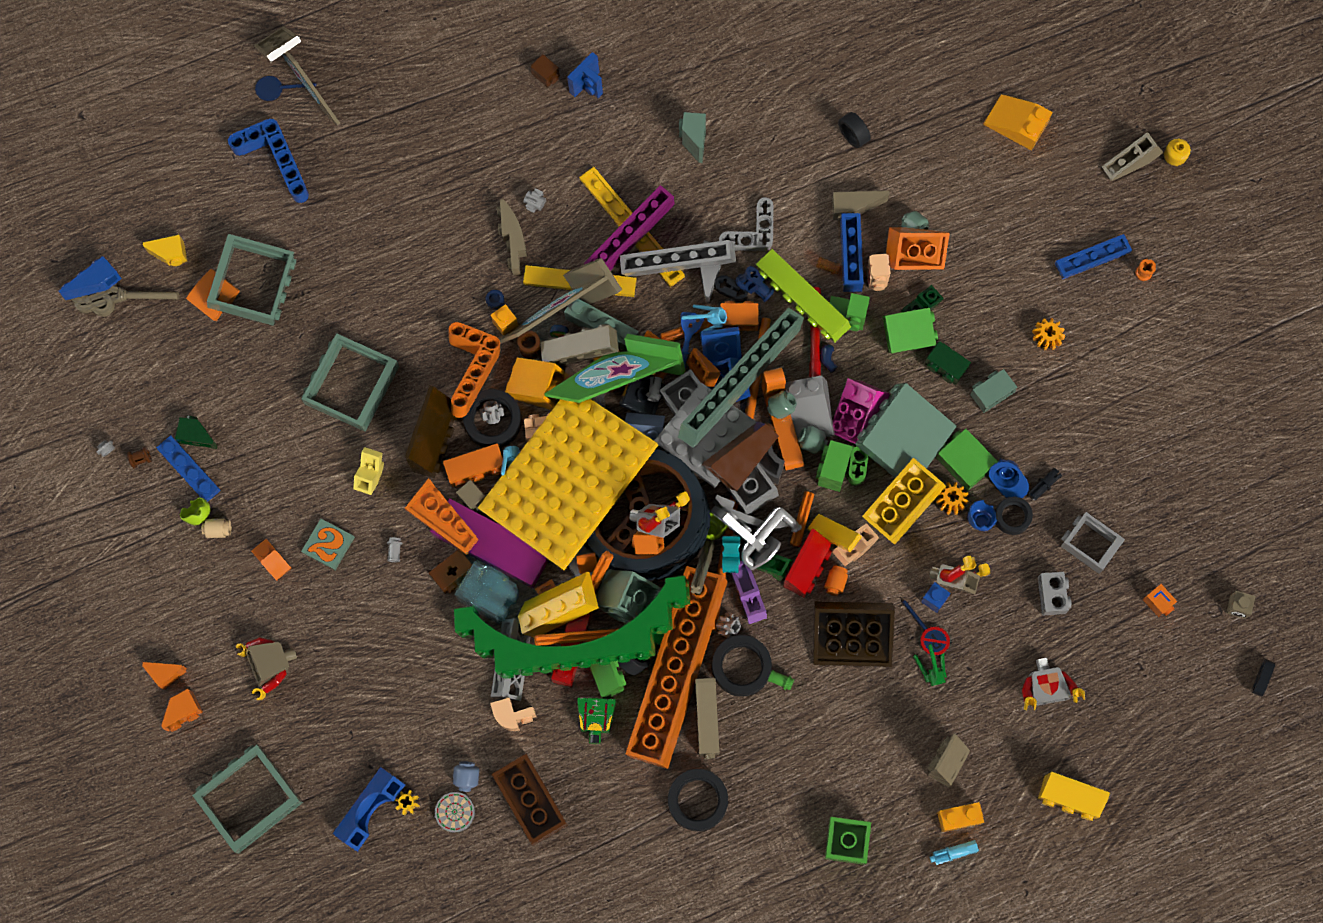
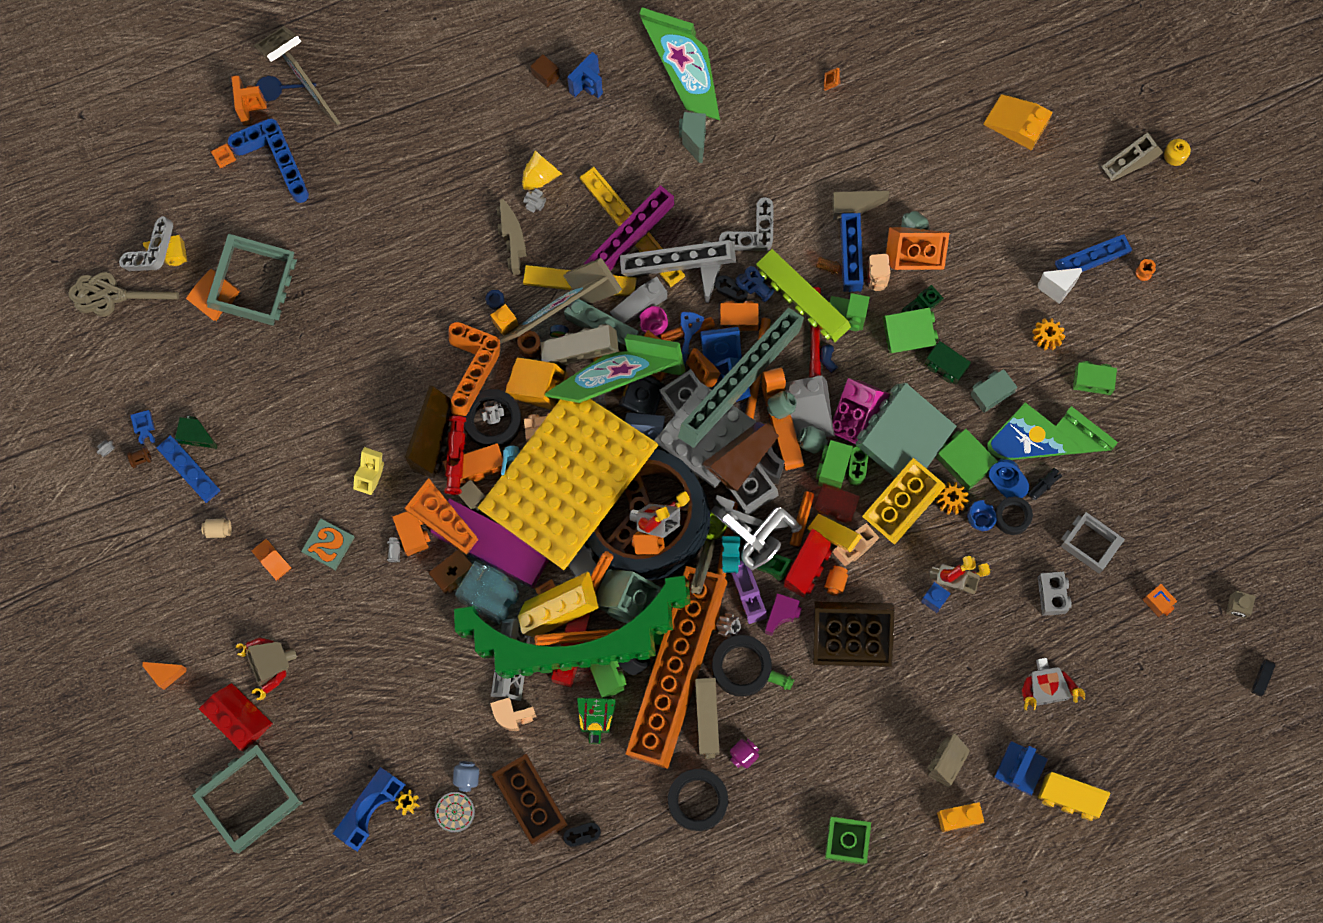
blue slope [58,256,122,300] -> none
orange slope [161,689,203,732] -> none
lime hair [180,497,210,525] -> none
sand green window [302,333,400,432] -> none
orange slope [576,552,597,574] -> none
light grey pin [646,377,662,402] -> none
medium azure plant [682,304,727,334] -> none
black tyre [838,112,871,148] -> none
piece [903,600,950,656] -> none
green plant [914,644,947,686] -> none
medium azure piece [930,840,979,865] -> none
none -> light grey beam [119,216,174,271]
none -> blue plate [131,410,155,446]
none -> red slope [199,683,273,752]
none -> orange tile [211,143,236,168]
none -> orange bracket [232,76,267,126]
none -> orange brick [393,511,431,556]
none -> red piece [444,416,466,495]
none -> yellow helmet [522,150,562,190]
none -> black beam [563,823,601,847]
none -> light grey slope [610,277,667,324]
none -> dark pink hair [639,306,668,336]
none -> piece [640,7,720,121]
none -> magenta head [730,739,759,769]
none -> magenta arch [765,593,802,636]
none -> clear red brick [815,483,860,523]
none -> orange slope [824,68,840,90]
none -> piece [987,402,1118,460]
none -> blue bracket [994,741,1048,796]
none -> white slope [1038,268,1082,304]
none -> bright green brick [1073,361,1117,395]

